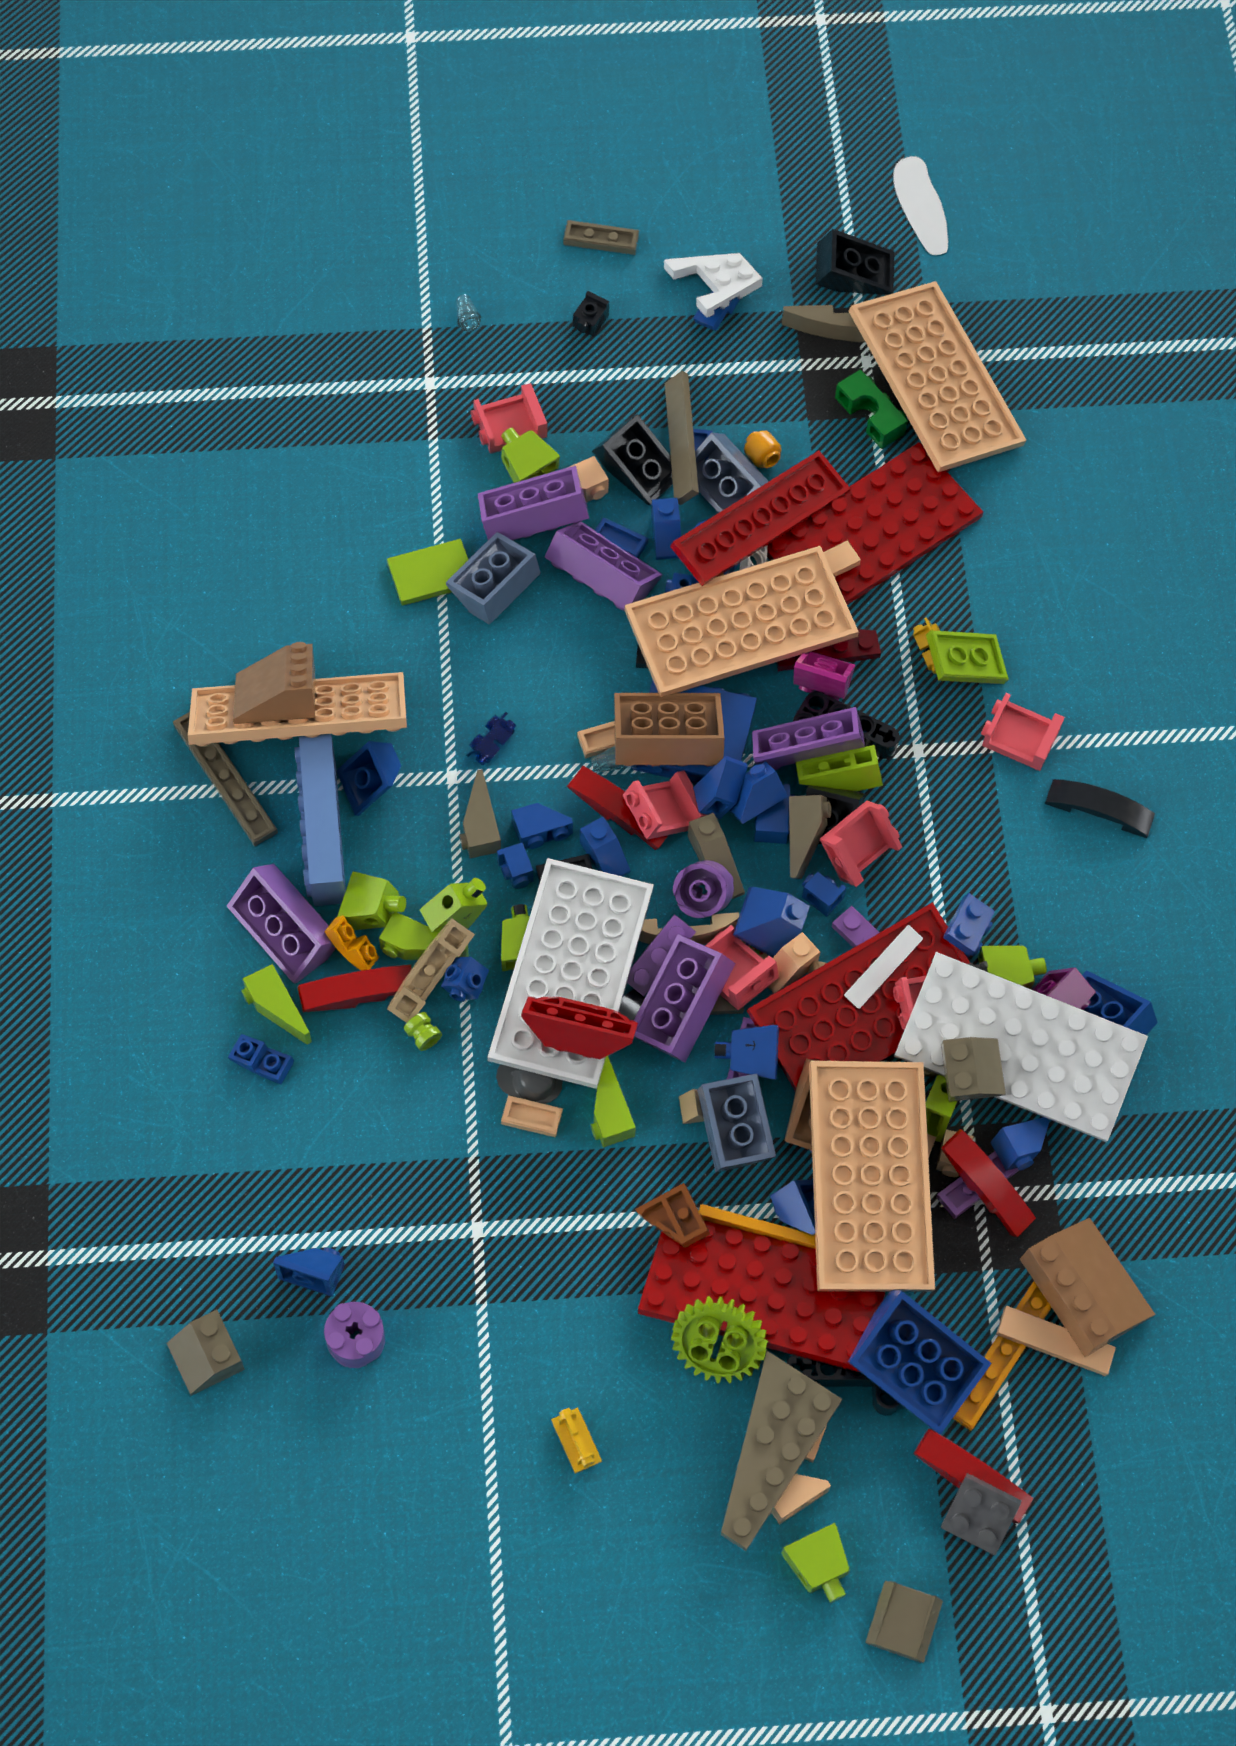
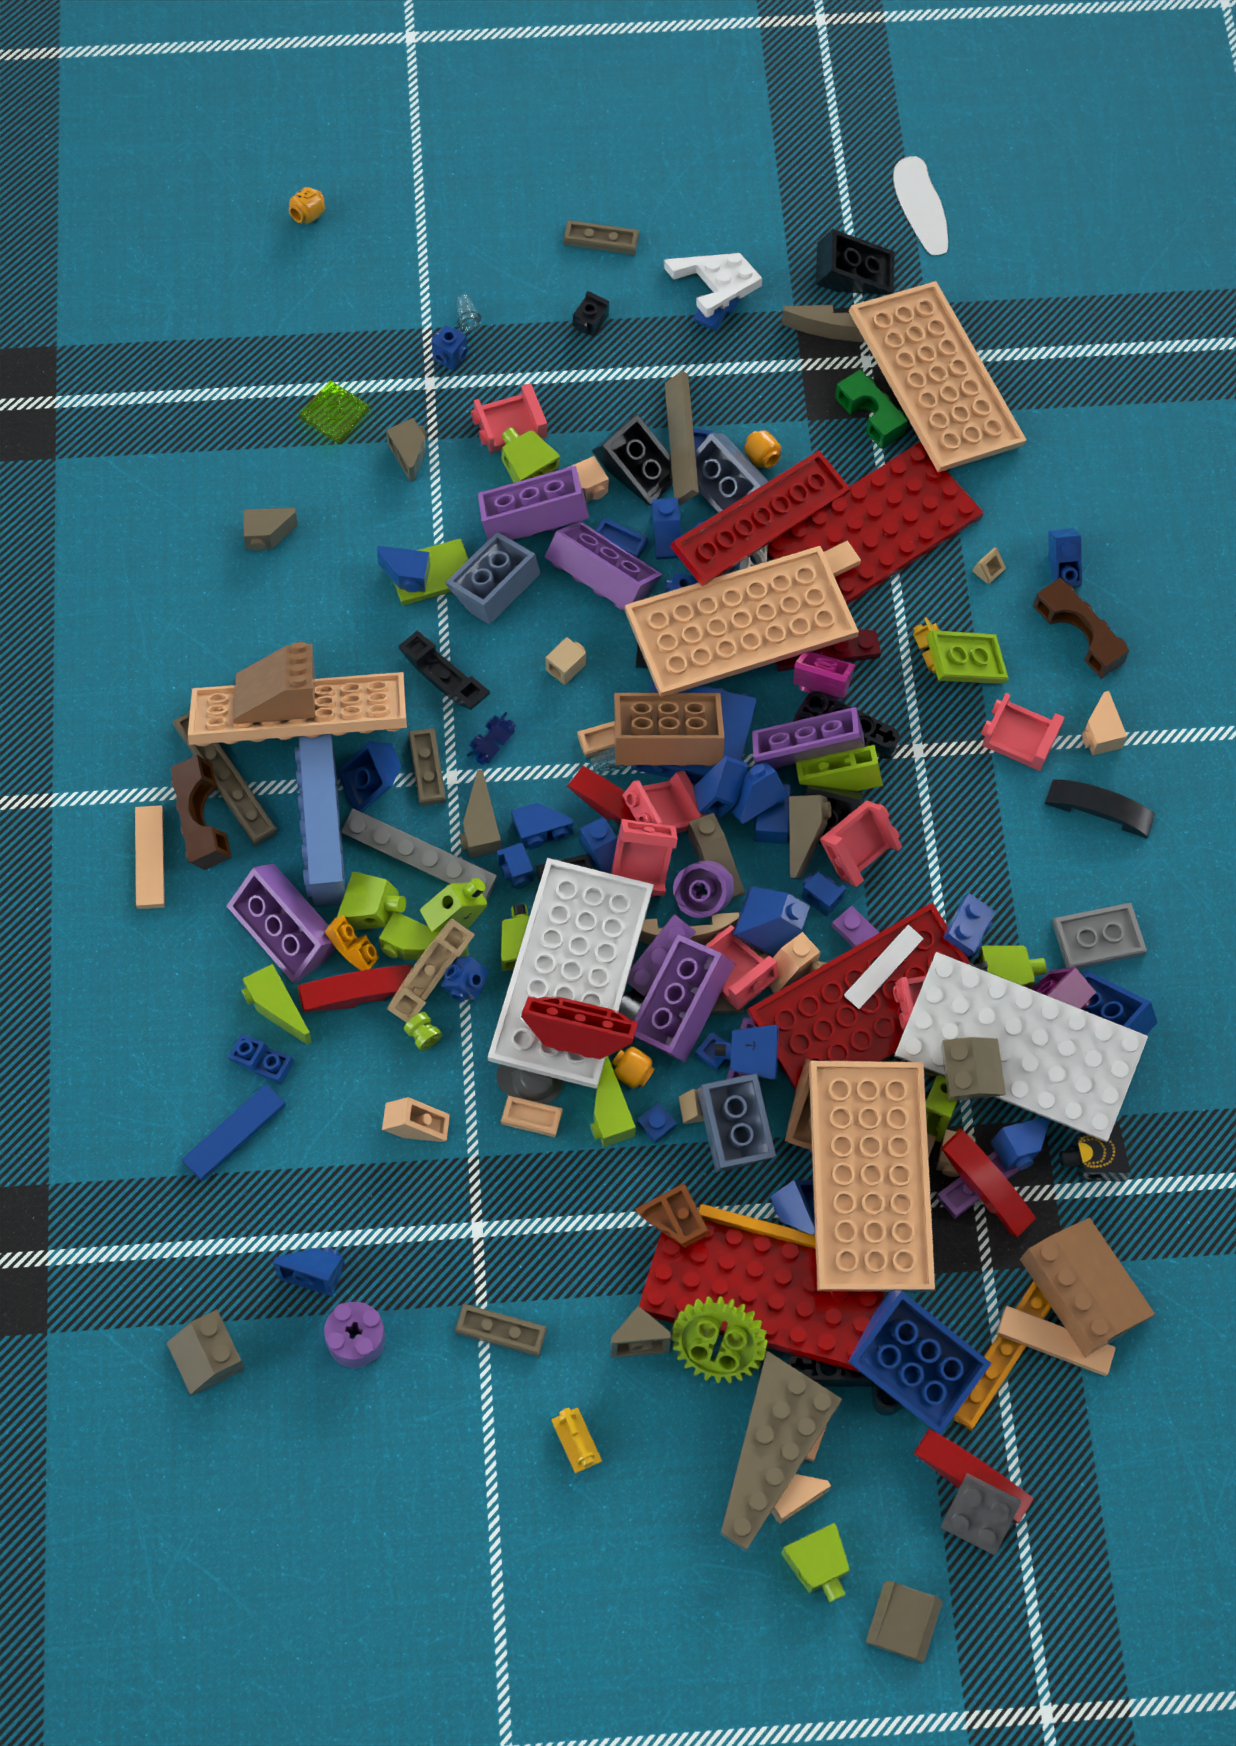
none -> light nougat tile [135,805,165,909]
none -> reddish brown arch [170,755,231,870]
none -> blue tile [182,1084,286,1182]
none -> dark tan slope [244,508,298,551]
none -> light orange head [289,187,325,224]
none -> clear neon green tile [299,380,370,444]
none -> light grey plate [341,809,498,901]
none -> blue slope [377,546,430,592]
none -> light nougat slope [382,1097,450,1142]
none -> dark tan slope [386,418,428,482]
none -> black slope [398,630,490,710]
none -> dark tan tile [408,728,446,806]
none -> blue brick [431,325,468,371]
none -> dark tan tile [455,1303,547,1357]
none -> tan brick [545,637,586,685]
none -> dark tan slope [610,1306,671,1358]
none -> coral panel [611,819,678,897]
none -> light orange head [611,1047,655,1088]
none -> blue plate [637,1103,677,1144]
none -> blue plate [695,1032,727,1072]
none -> tan slope [972,547,1006,584]
none -> reddish brown arch [1033,578,1129,679]
none -> blue slope [1048,528,1082,586]
none -> light grey tile [1052,903,1147,969]
none -> black torso [1059,1122,1131,1182]
none -> light nougat slope [1082,691,1127,756]

